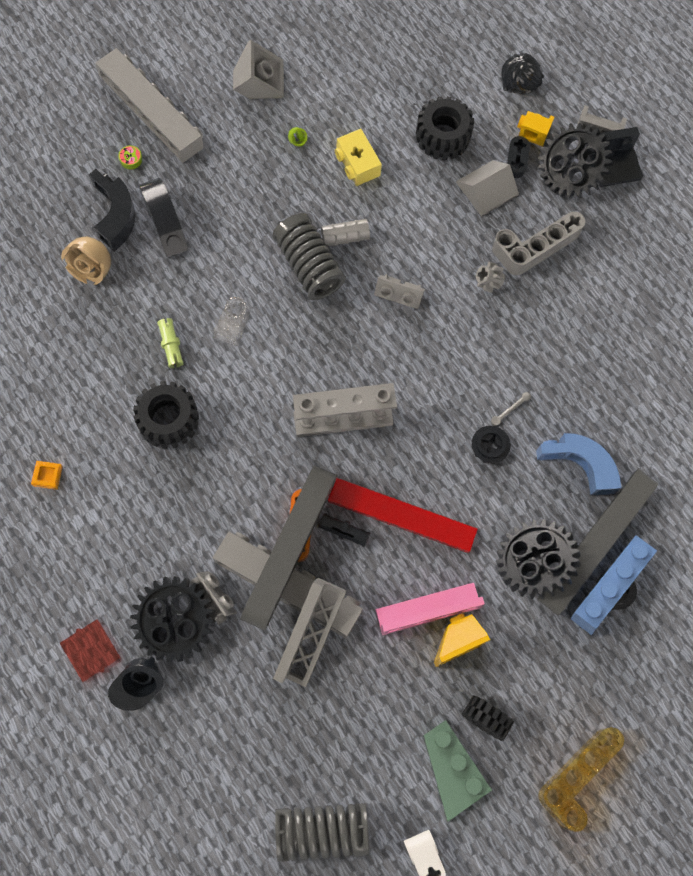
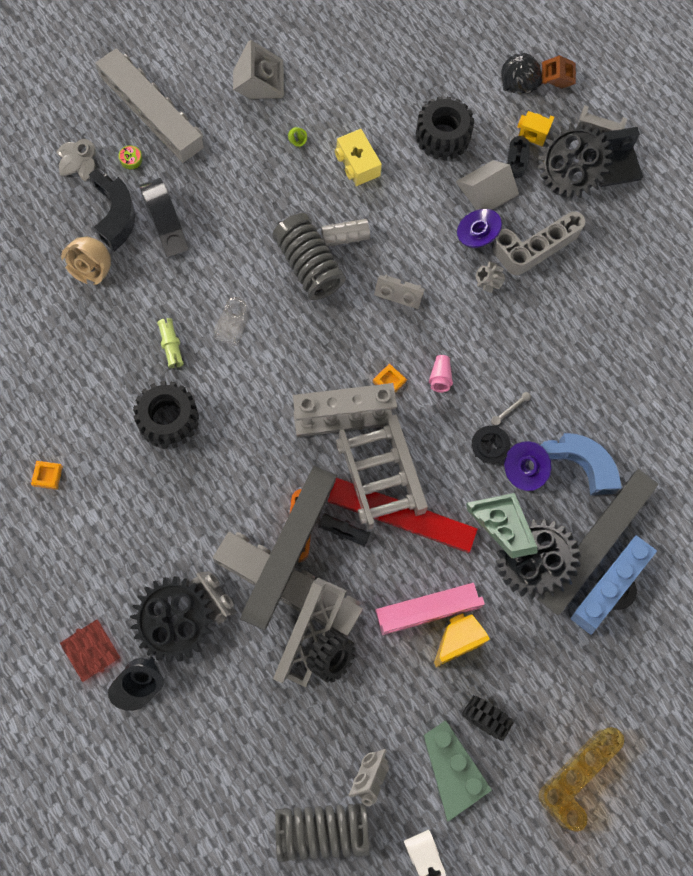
none -> light grey plate [56,139,96,182]
none -> black tyre [307,630,356,683]
none -> light grey fence [336,414,428,530]
none -> light grey hinge [348,749,389,806]
none -> light orange tile [373,364,407,393]
none -> bright pink cone [429,355,453,392]
none -> dark purple dish [457,209,502,248]
none -> sand green wing [466,493,537,558]
none -> dark purple dish [504,441,552,491]
none -> dark orange brick [542,55,576,89]

